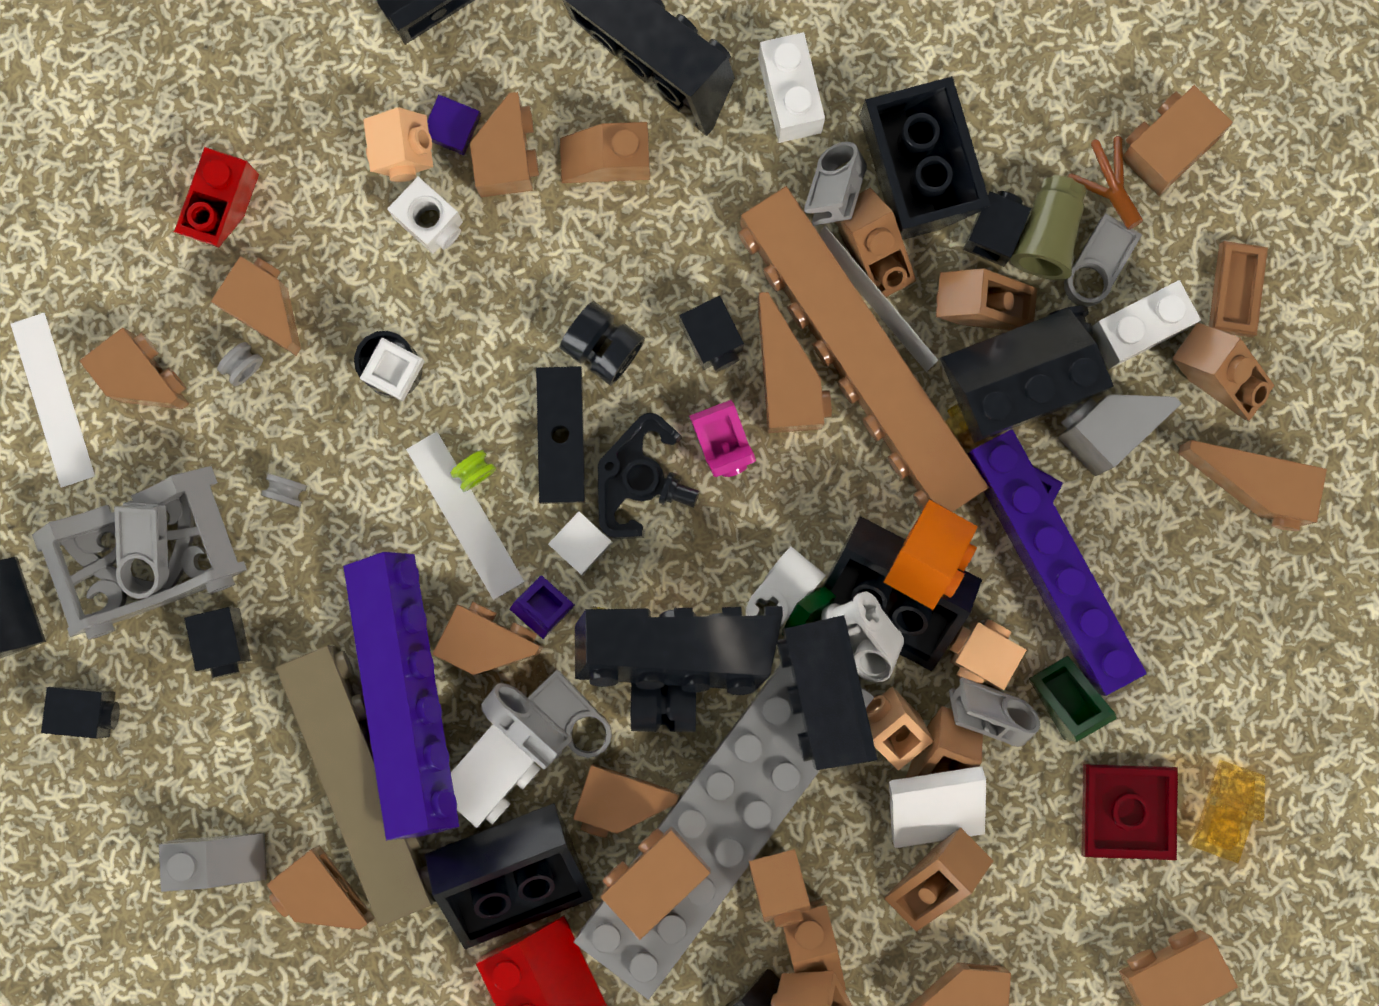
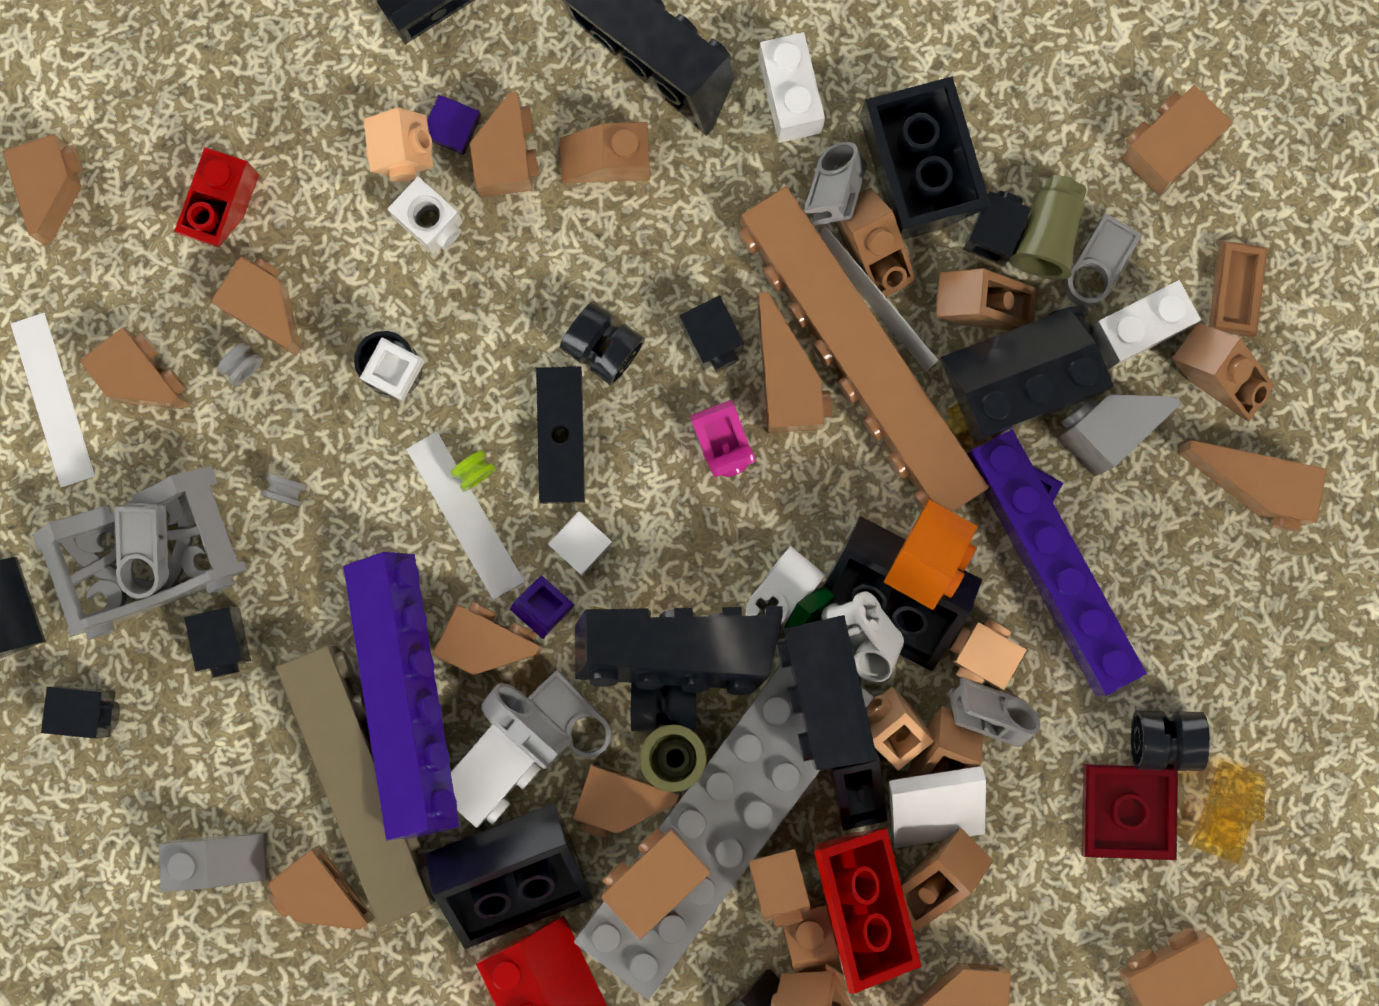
black piece [598,413,700,539] -> none
dark green slope [1029,656,1117,742] -> none
dark orange plant [1067,136,1143,230] -> none
none -> medium nougat slope [2,134,83,245]
none -> olive plant [640,725,706,792]
none -> red slope [814,828,922,994]
none -> black slope [829,753,888,831]
none -> black wheel [1131,710,1210,771]

